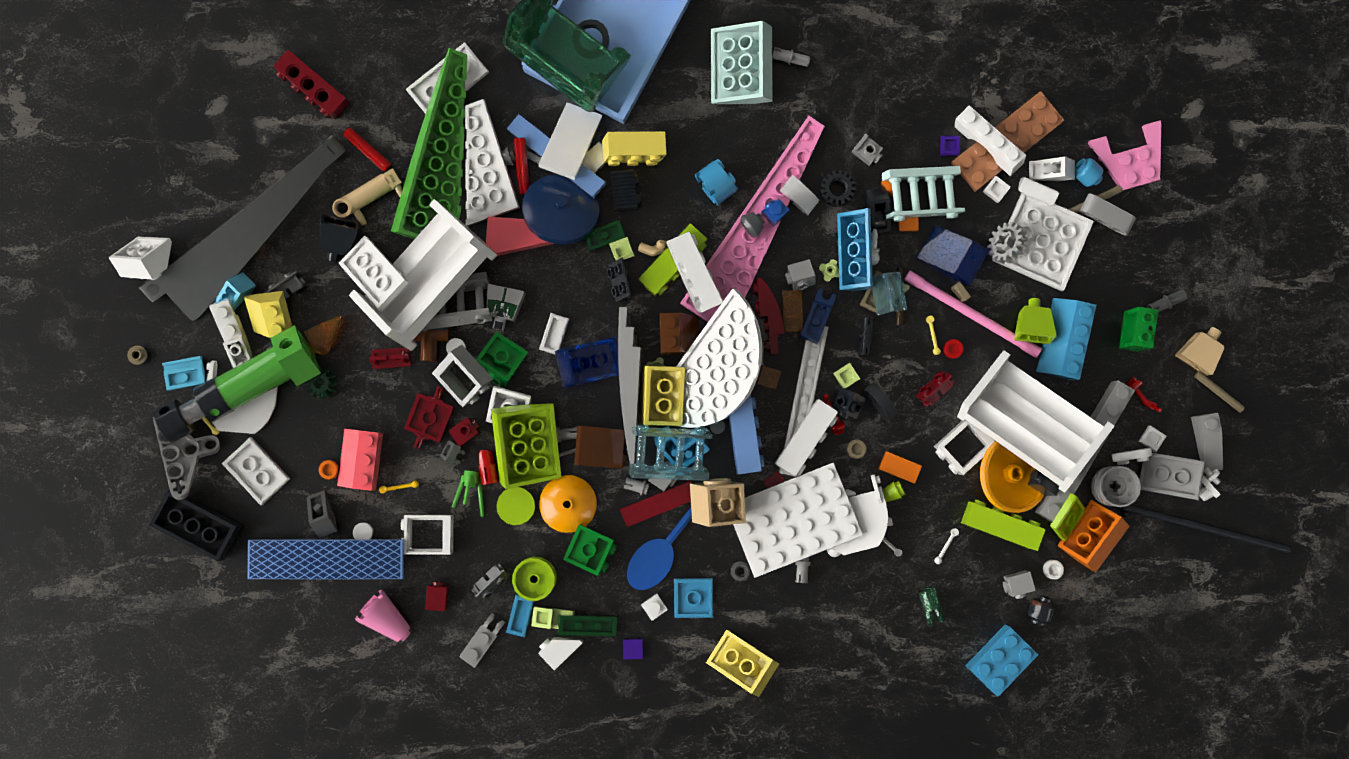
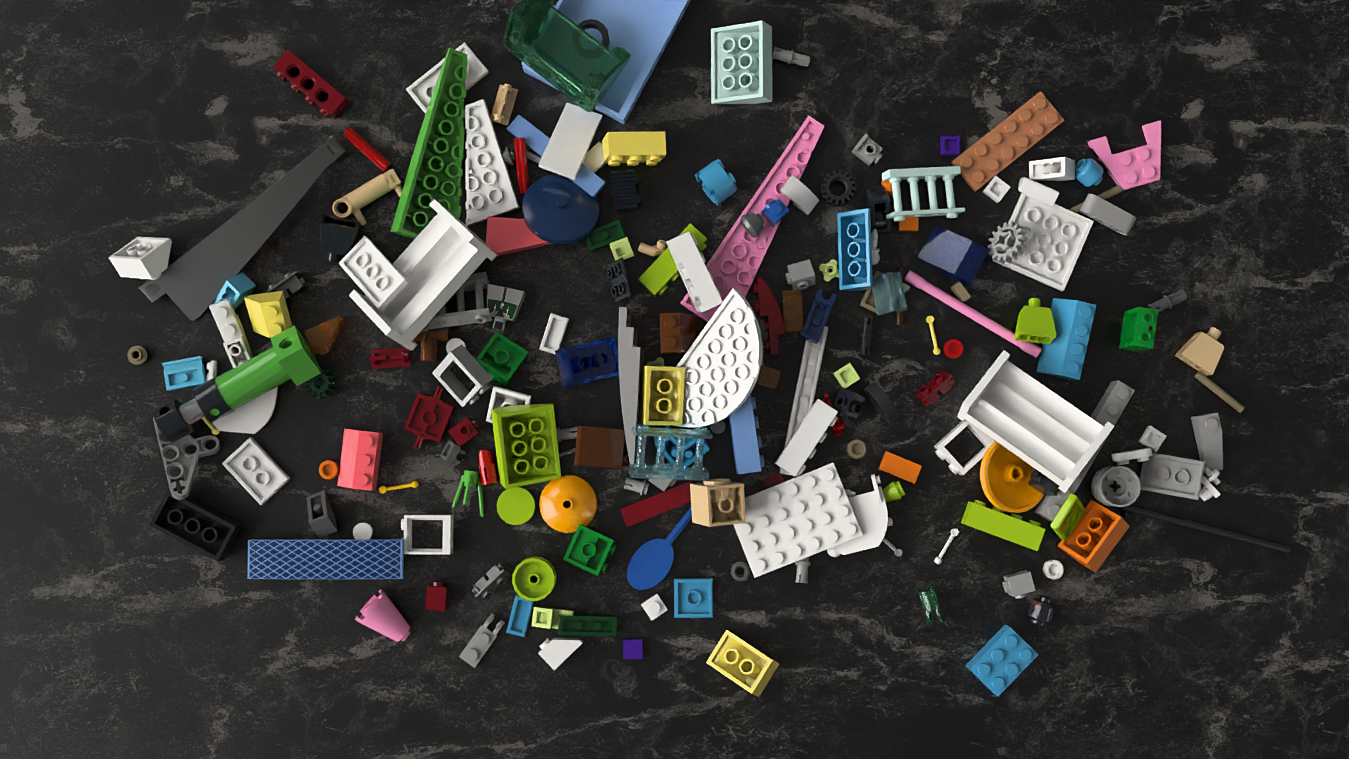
white arch [955,106,1026,176] -> none
red piece [1127,377,1162,412] -> none
none -> tan hinge [491,84,518,126]

